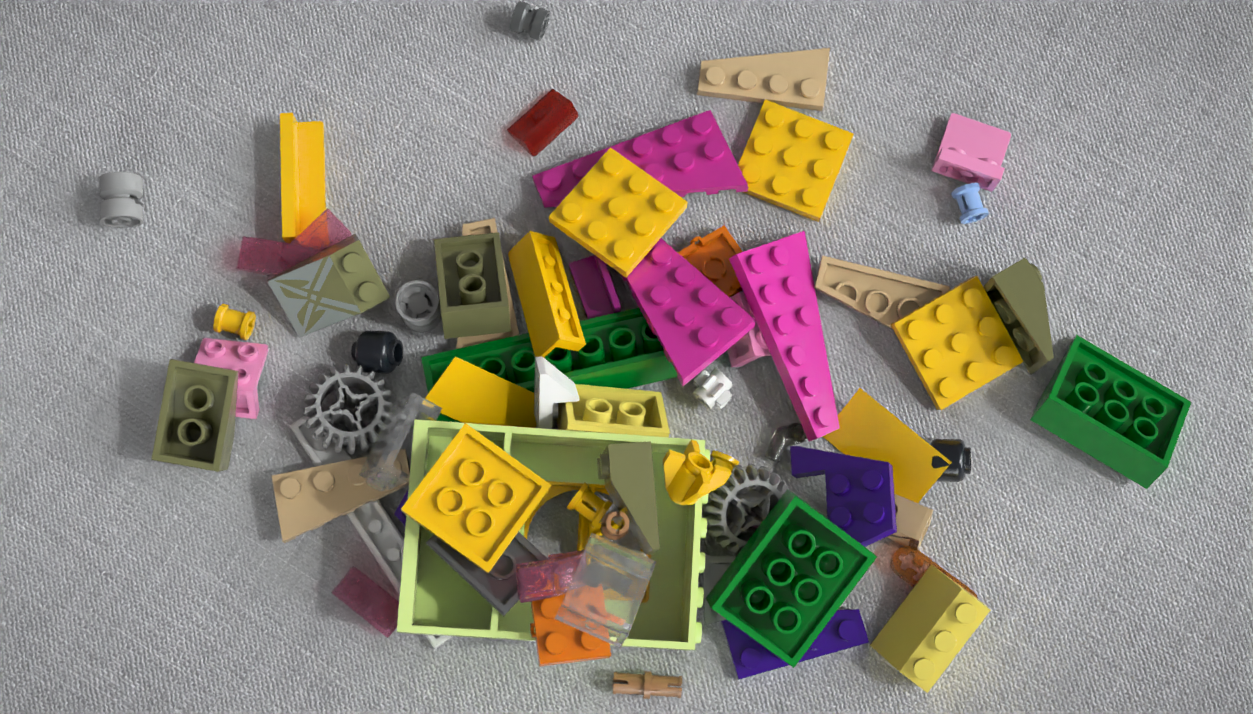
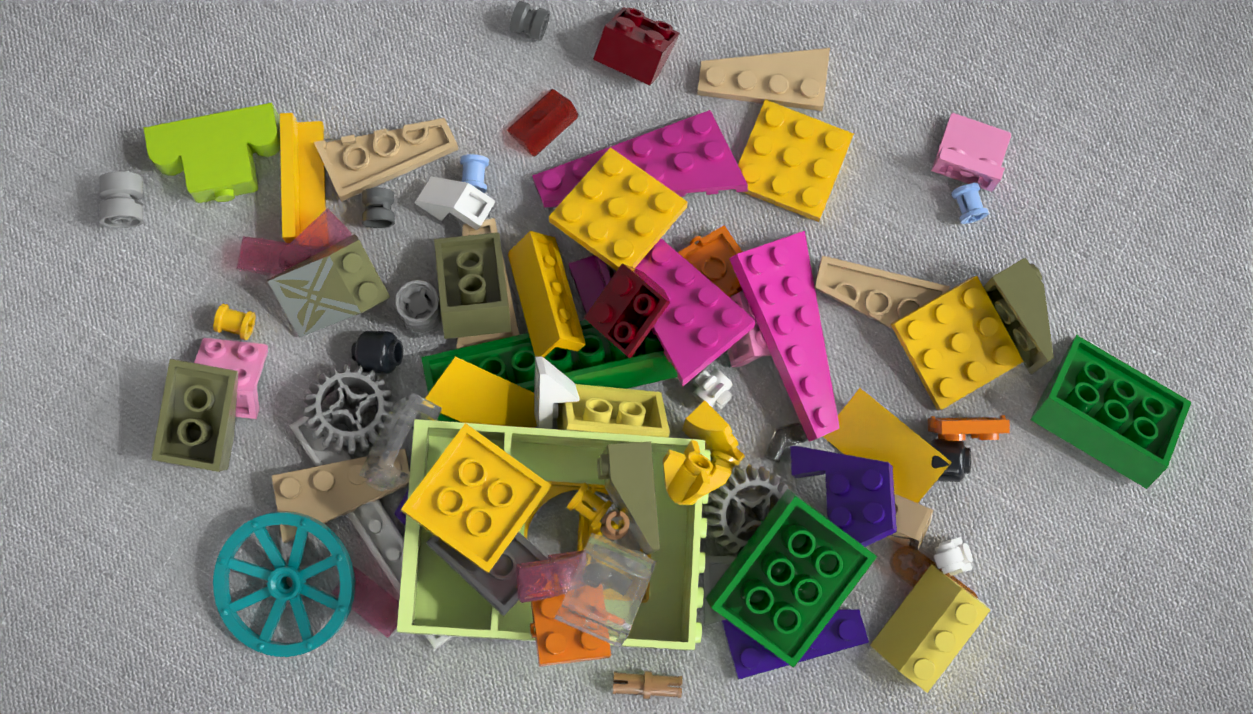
none -> lime brick [143,102,280,203]
none -> teal wheel [213,511,355,657]
none -> tan wing [314,118,459,202]
none -> dark grey wheel [362,188,395,228]
none -> white slope [414,176,495,230]
none -> light blue bush [460,154,489,193]
none -> dark red slope [584,263,670,358]
none -> dark red slope [593,7,680,86]
none -> yellow slope [682,400,745,463]
none -> orange plate [928,415,1010,441]
none -> white plate [933,537,972,576]

